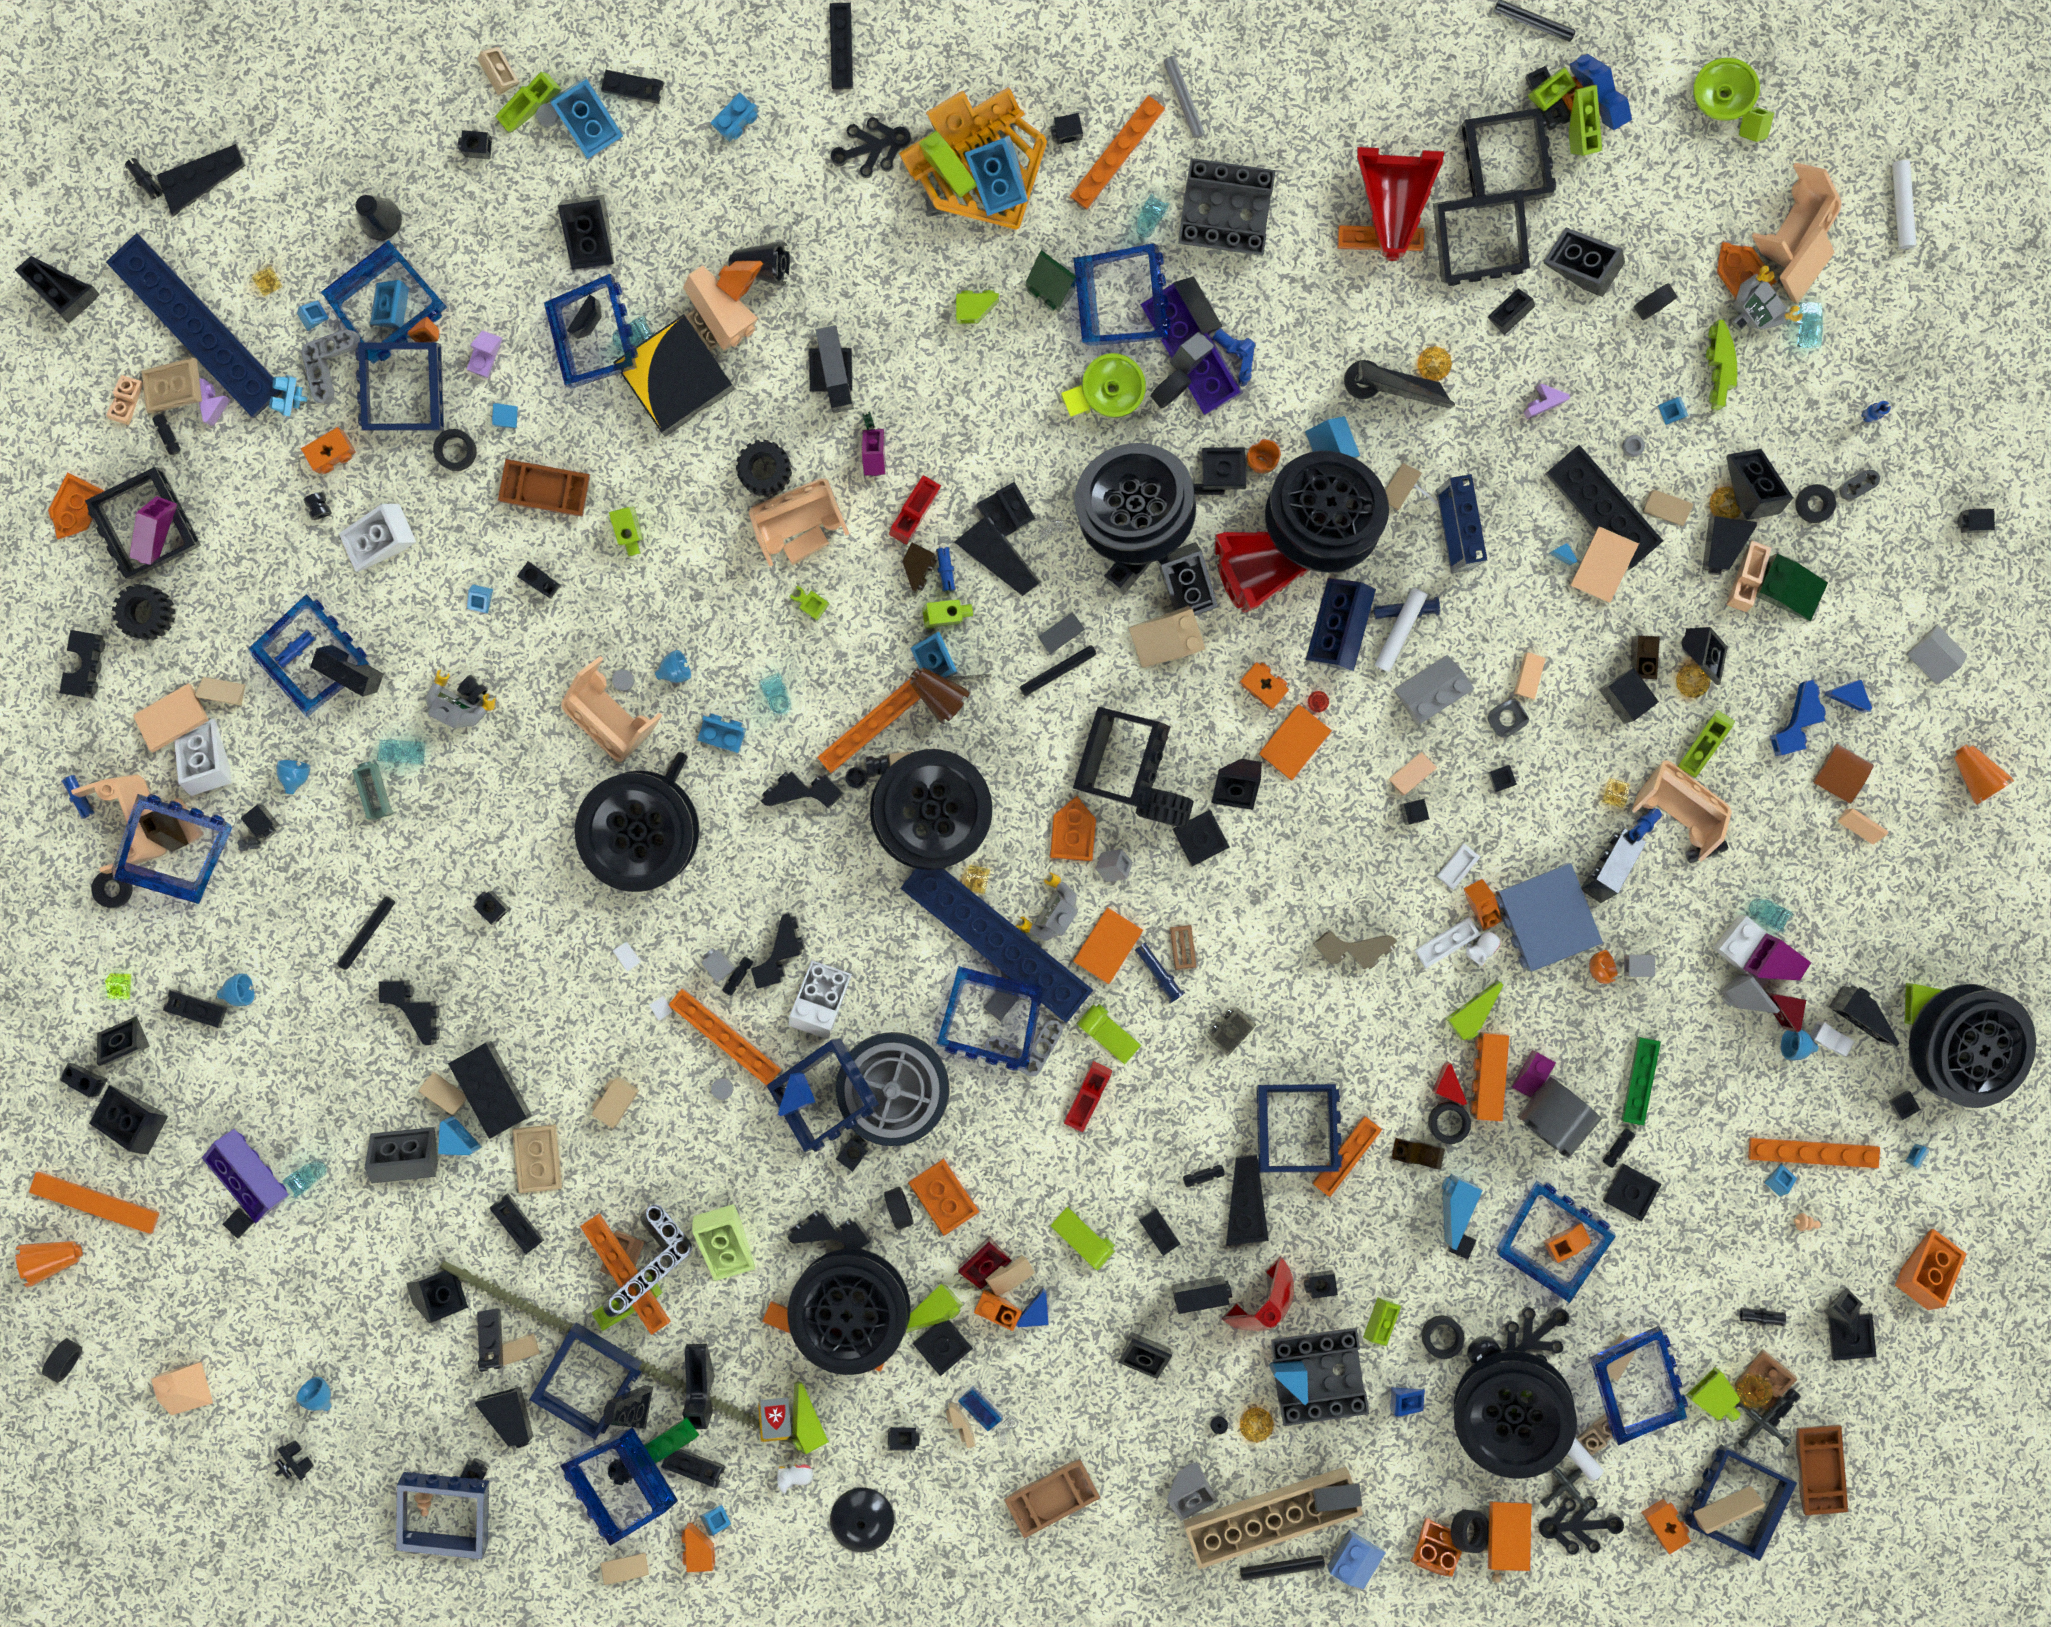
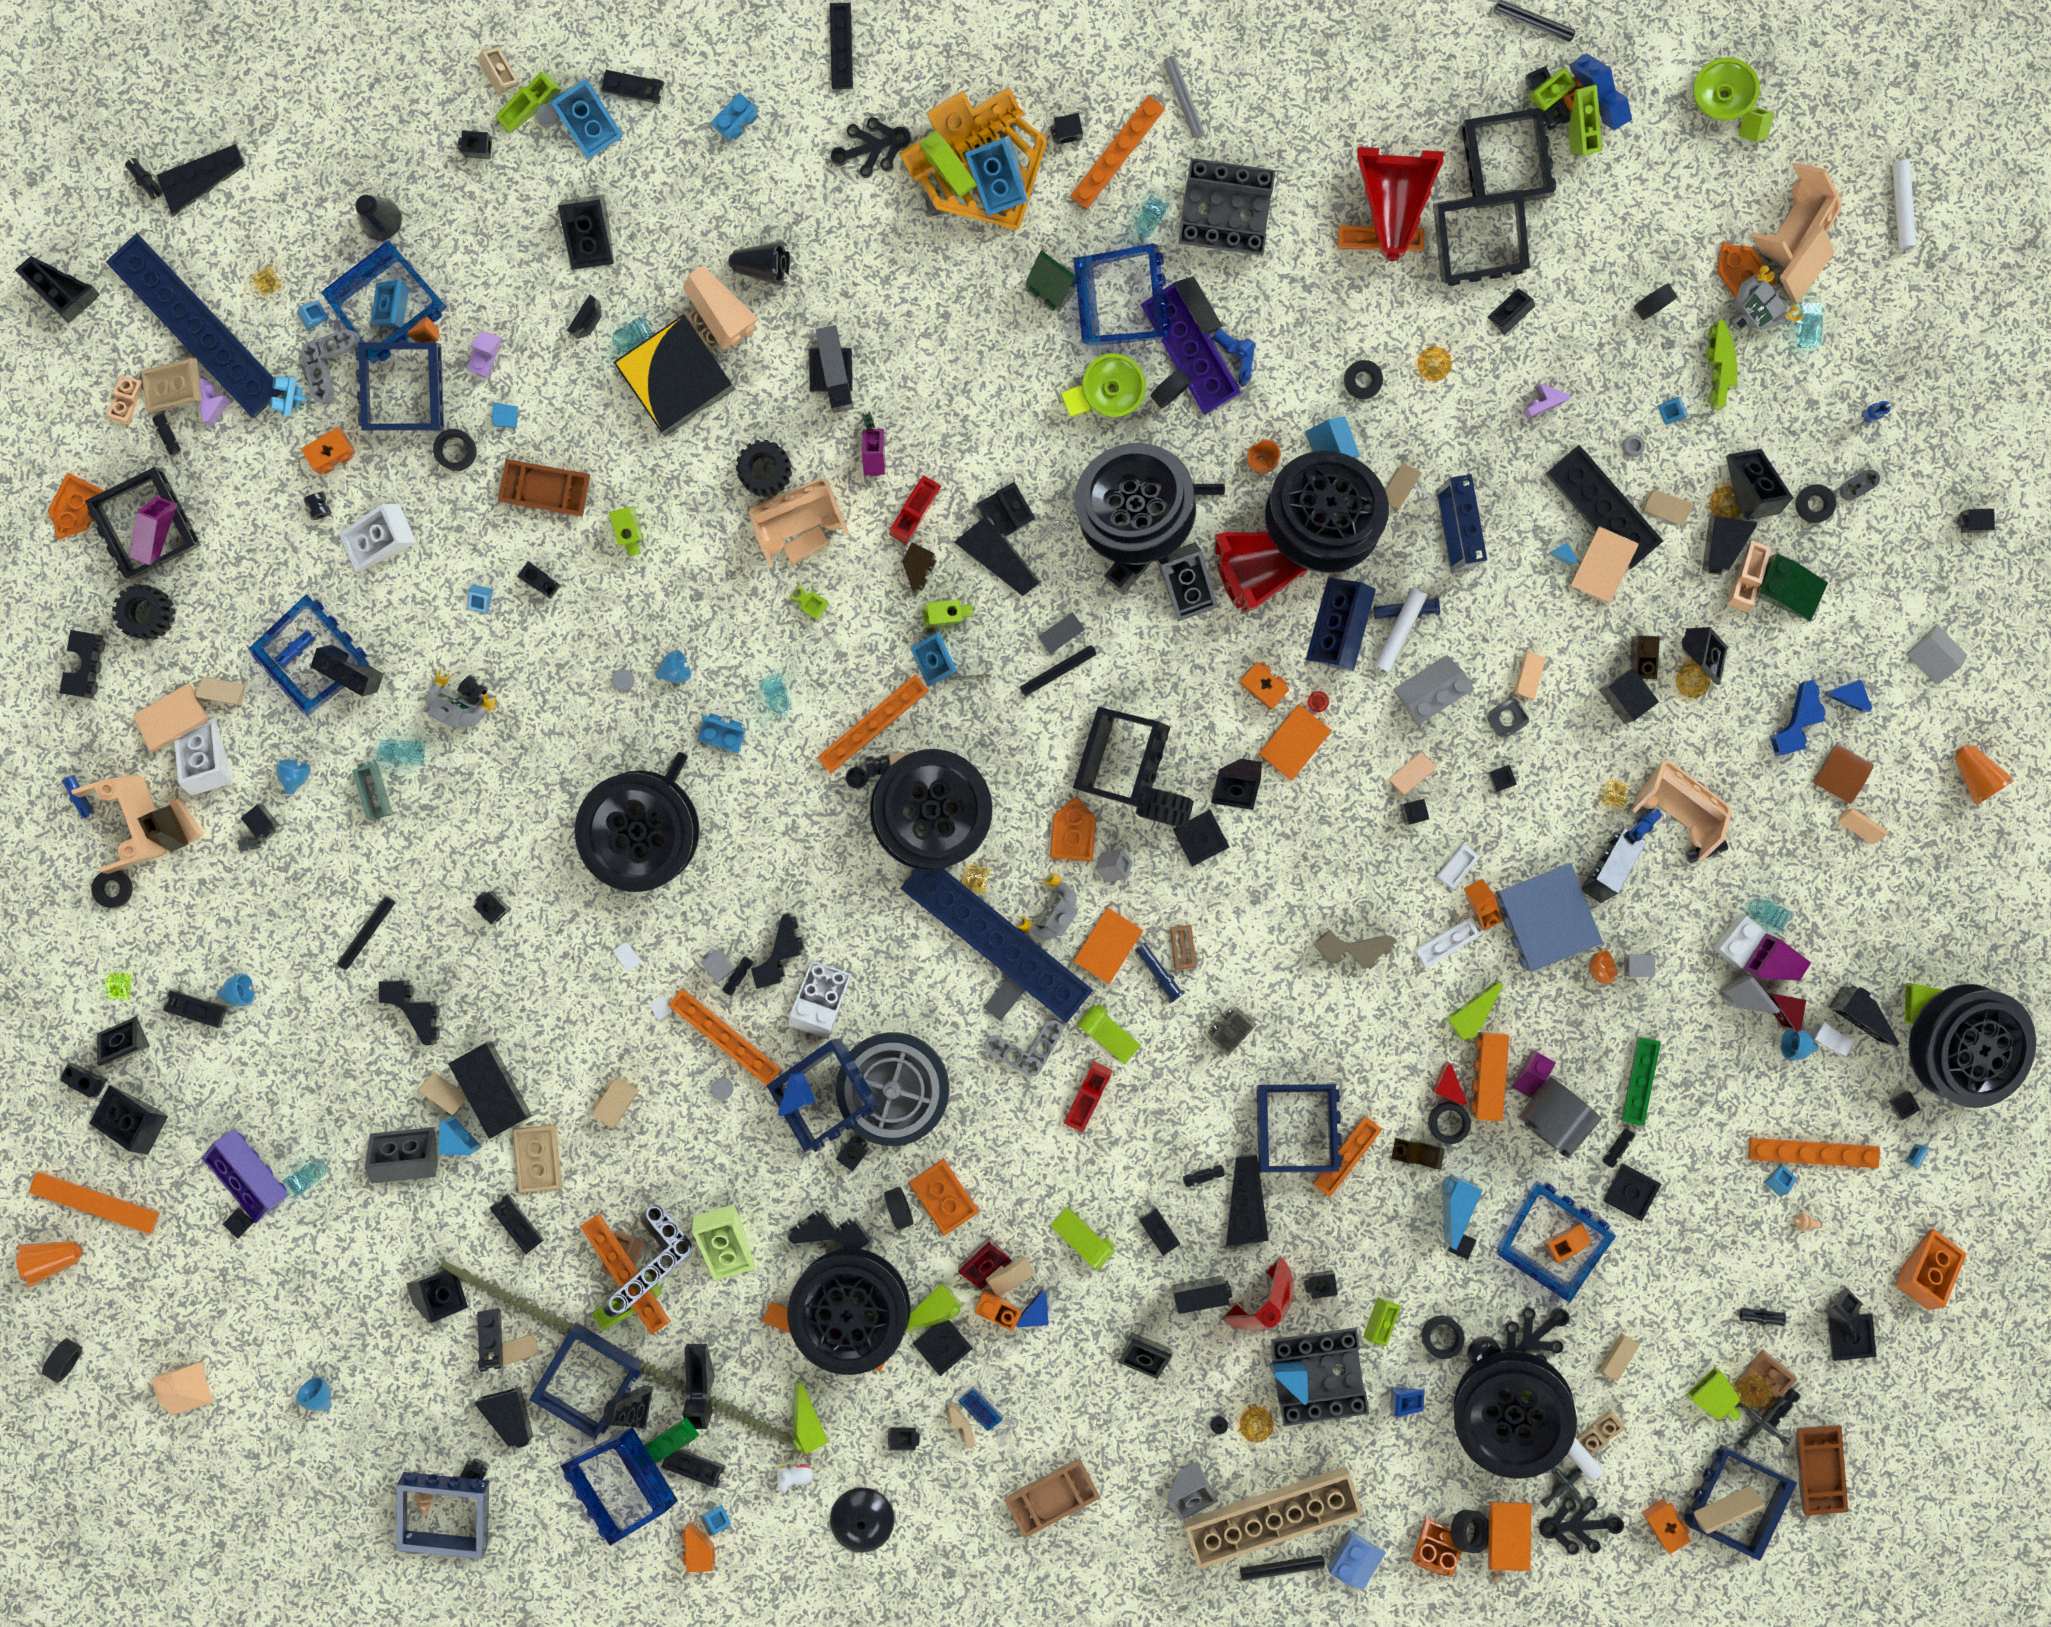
clear blue windscreen [111,794,232,904] -> none
black hips [274,1440,314,1481] -> none
clear blue windscreen [544,274,638,389] -> none
light nougat windscreen [561,656,663,762] -> none
tan slope [600,1553,649,1585] -> none
black gear [608,1457,635,1486] -> none
orange slope [717,261,763,302] -> none
piece [758,1397,791,1442] -> none
black arch [761,771,844,809] -> none
reddish brown cone [909,667,970,725] -> none
blue pin [936,547,956,592] -> none
clear blue windscreen [936,966,1043,1071] -> none
lime slope [956,290,999,324] -> none
tan slope [1128,606,1206,668] -> none
dark grey slope [1170,331,1215,375] -> none
black tile [1202,447,1246,490] -> none
dark grey slope [1313,1483,1362,1512] -> none
black wedge [1355,361,1455,409] -> none
white animal [1465,932,1500,967] -> none
black slope [1544,227,1625,297] -> none
clear blue windscreen [1589,1326,1688,1446] -> none
lime slope [1677,710,1735,778] -> none

